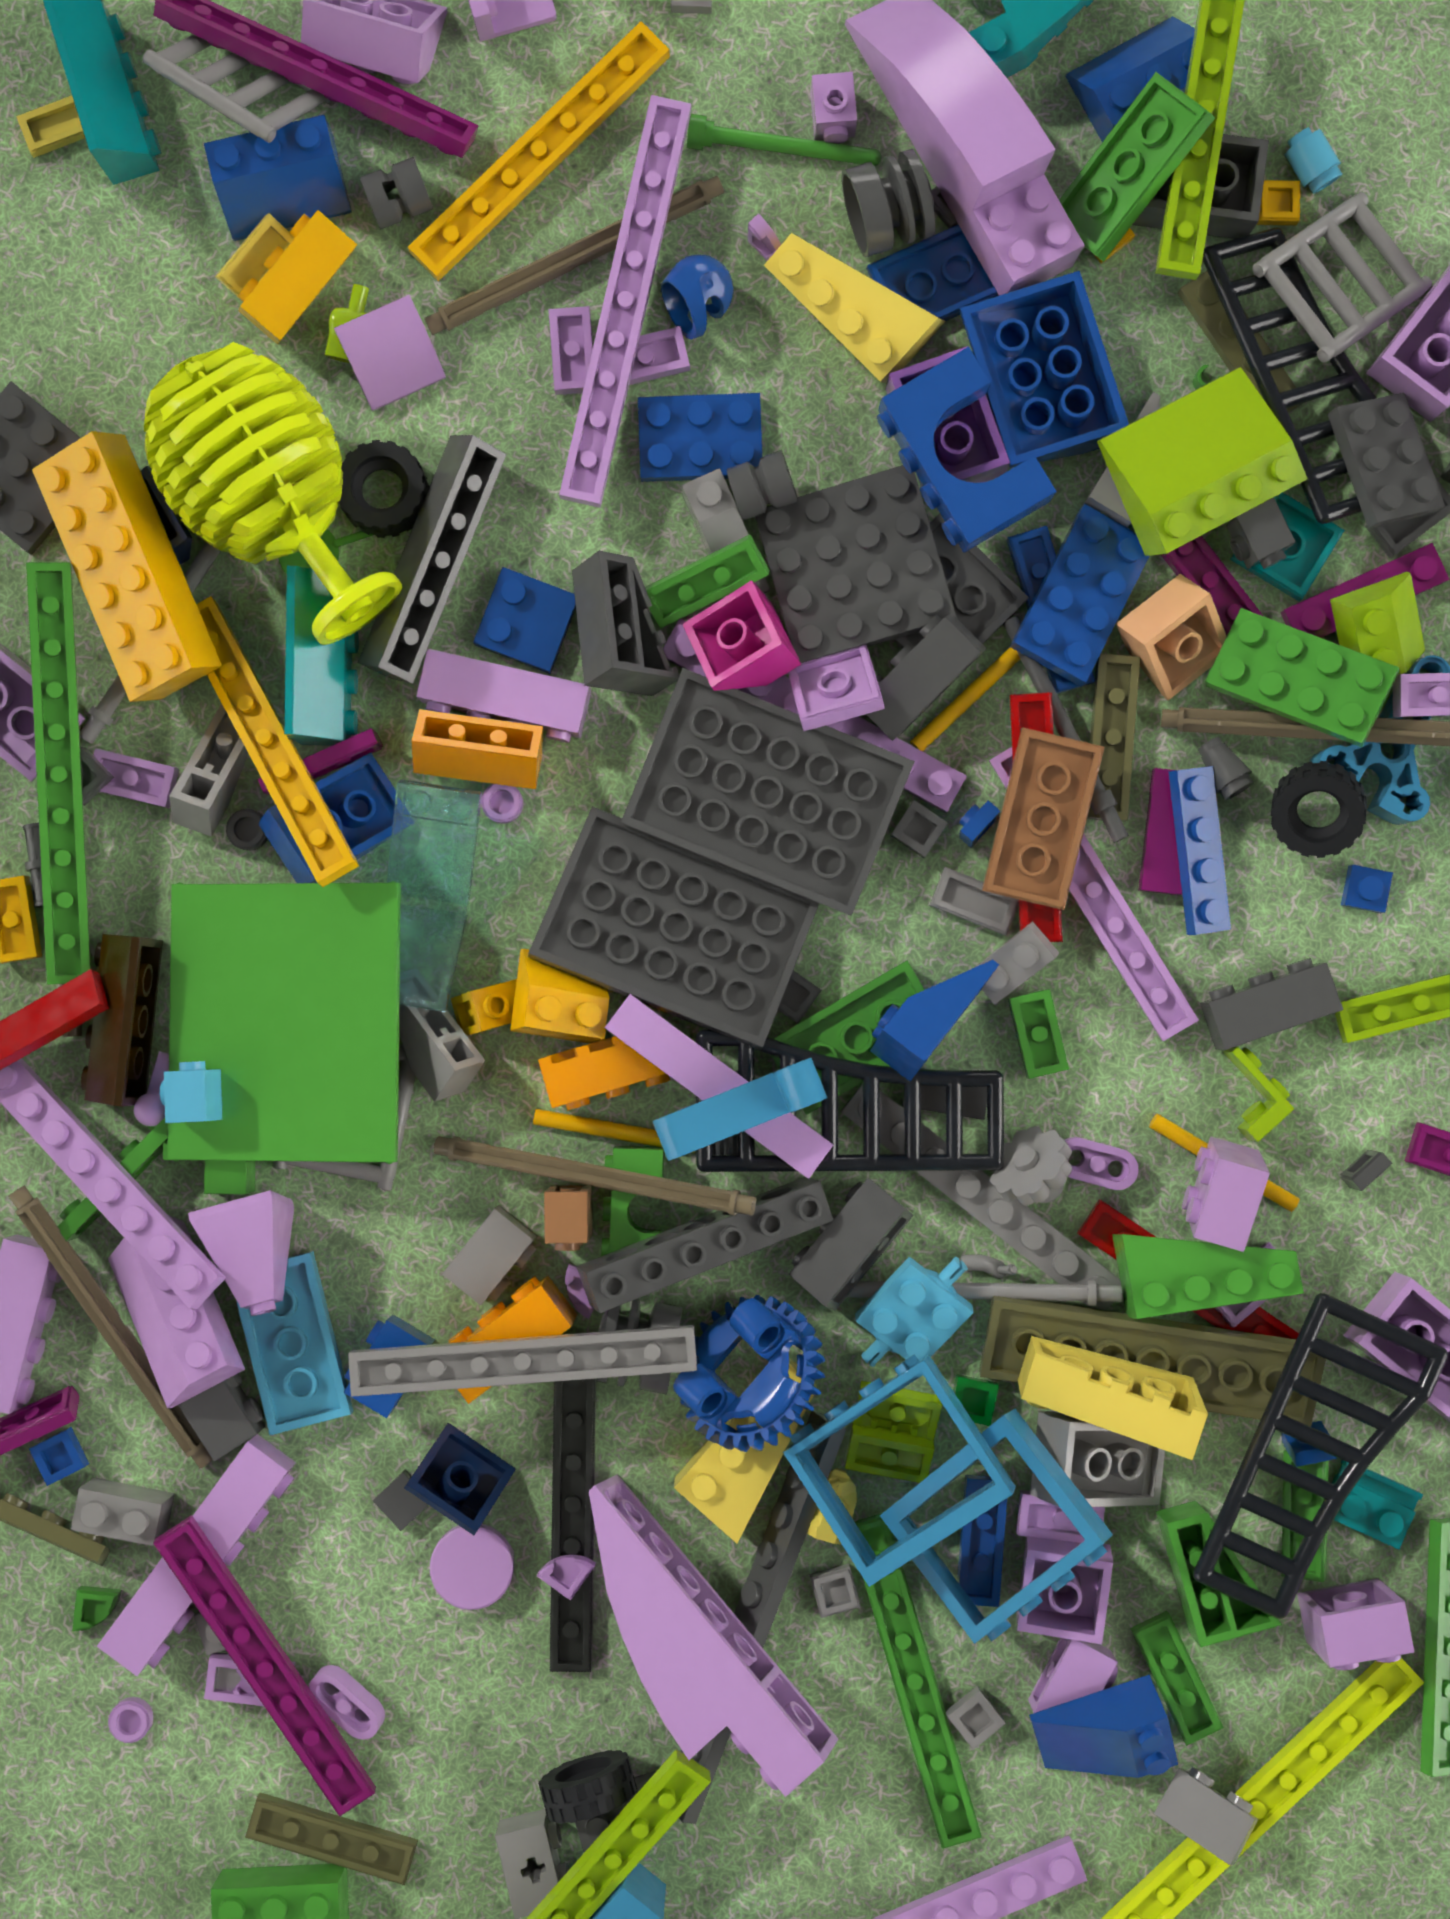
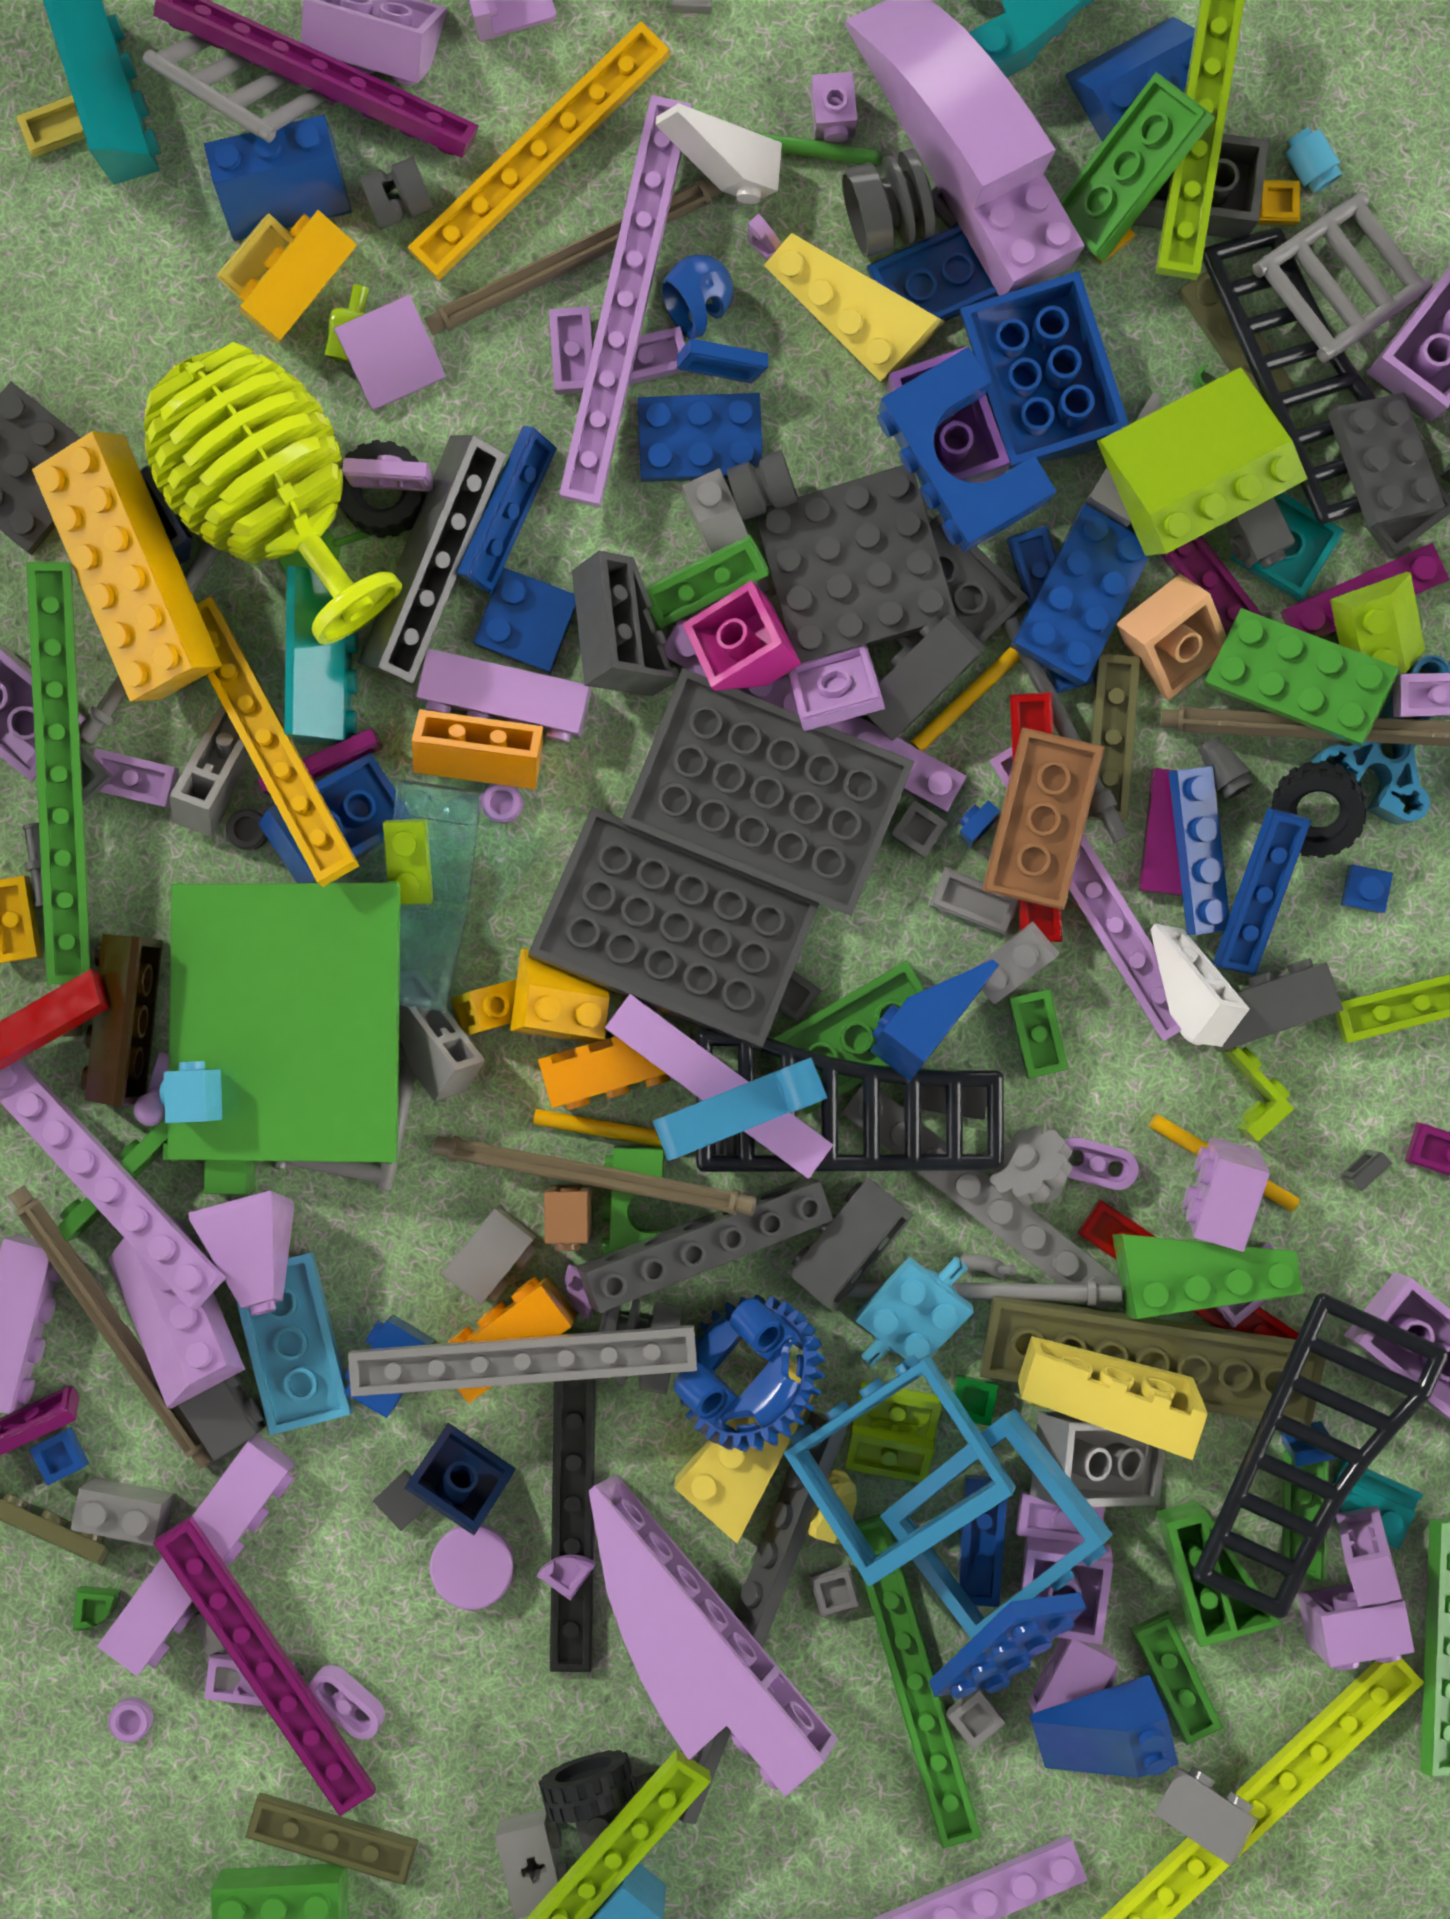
none -> lavender plate [342,455,434,492]
none -> lime plate [383,819,433,905]
none -> blue tile [457,426,557,594]
none -> white slope [656,103,782,204]
none -> blue tile [676,338,768,384]
none -> blue plate [929,1592,1087,1699]
none -> white slope [1150,924,1250,1047]
none -> blue tile [1213,807,1312,976]
none -> lavender arch [1336,1506,1402,1607]

